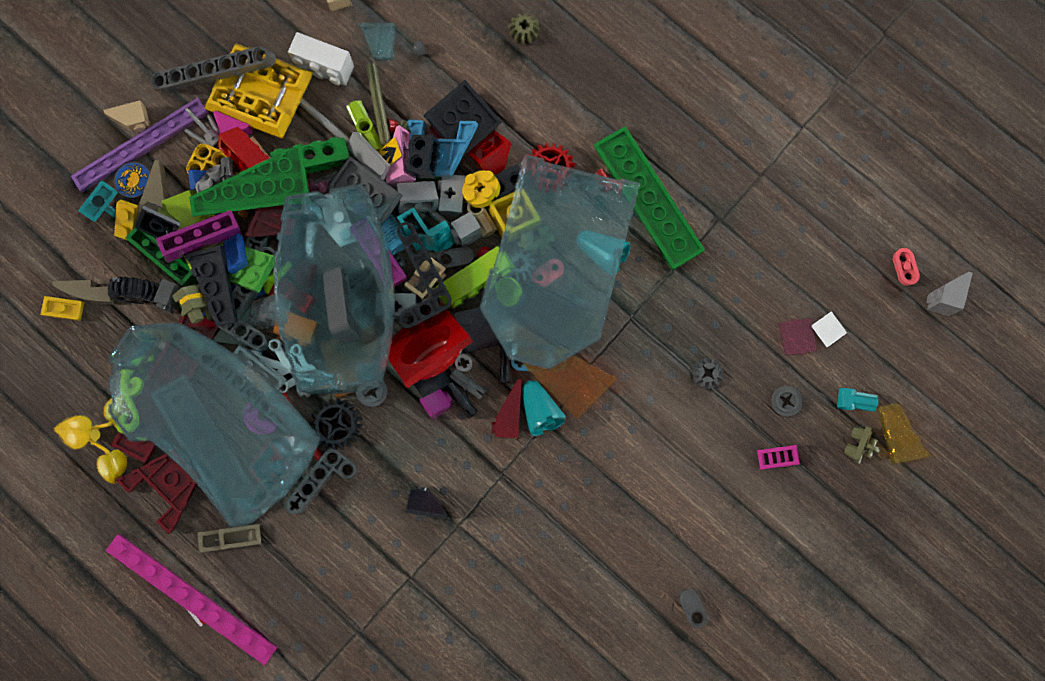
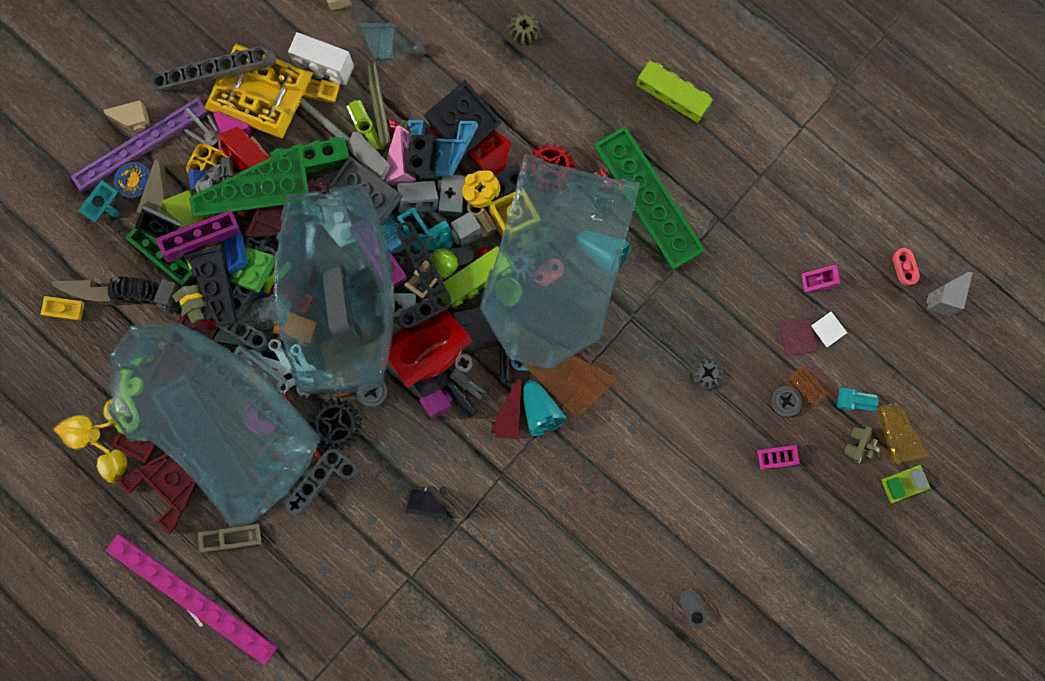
yellow plate [114,200,138,240] -> none
yellow sticker [377,137,402,165] -> none
none -> yellow slope [303,79,340,103]
none -> lime hair [429,248,458,278]
none -> lime brick [636,60,713,123]
none -> clear orange plate [787,365,829,407]
none -> dark pink slope [802,265,840,292]
none -> piece [881,465,931,503]

